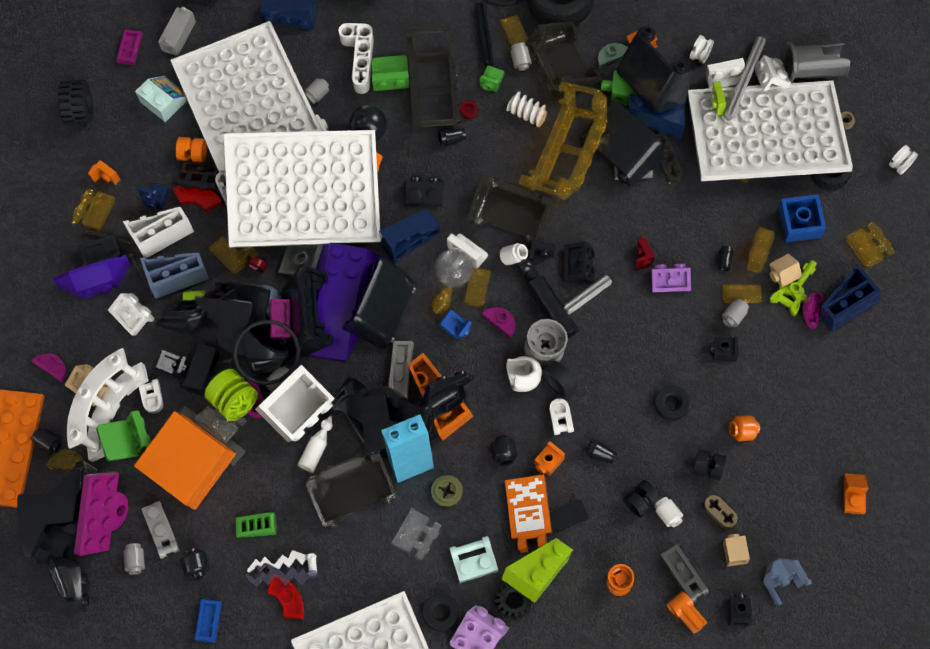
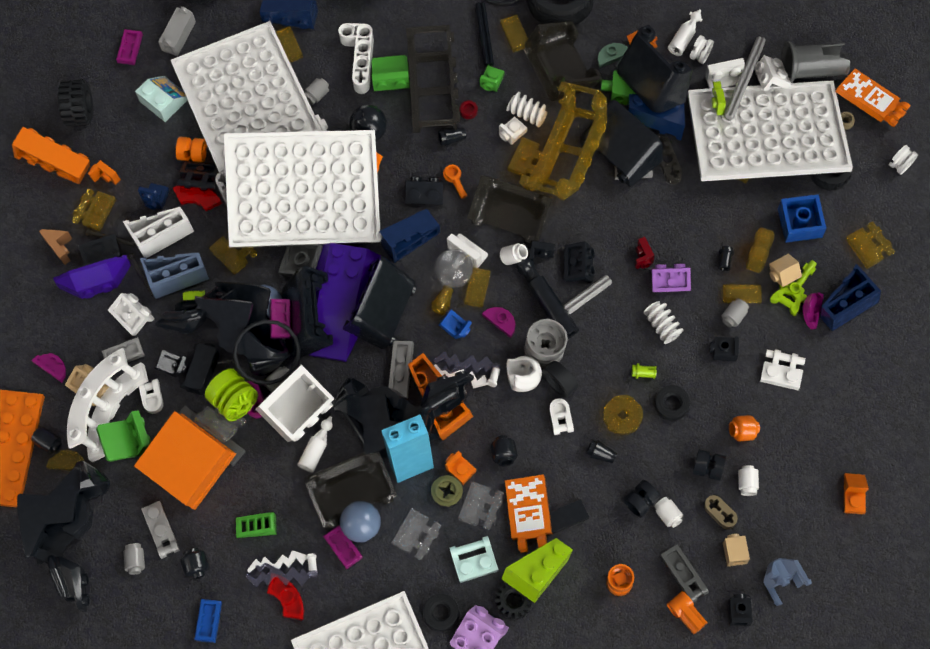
magenta plate [74,471,128,556] -> none
dark red tile [247,257,267,273] -> none
light grey brick [510,42,532,71] -> none
orange brick [534,441,565,476] -> none
none -> orange wedge [12,127,90,184]
none -> medium nougat slope [39,229,72,265]
none -> light grey plate [102,337,145,363]
none -> clear yellow tile [275,26,303,62]
none -> magenta plate [323,525,363,570]
none -> sand blue piece [340,501,381,542]
none -> clear purple piece [433,352,501,388]
none -> orange plate [443,164,467,199]
none -> orange bracket [445,451,477,485]
none -> clear plate [458,481,504,530]
none -> white bracket [499,116,528,145]
none -> clear yellow plate [508,137,551,182]
none -> clear yellow plate [603,395,643,435]
none -> lime pin [632,363,657,379]
none -> white piece [644,301,683,344]
none -> white wheel [668,9,703,56]
none -> white brick [738,465,759,496]
none -> white plate [760,349,806,390]
none -> orange tile [835,69,910,127]

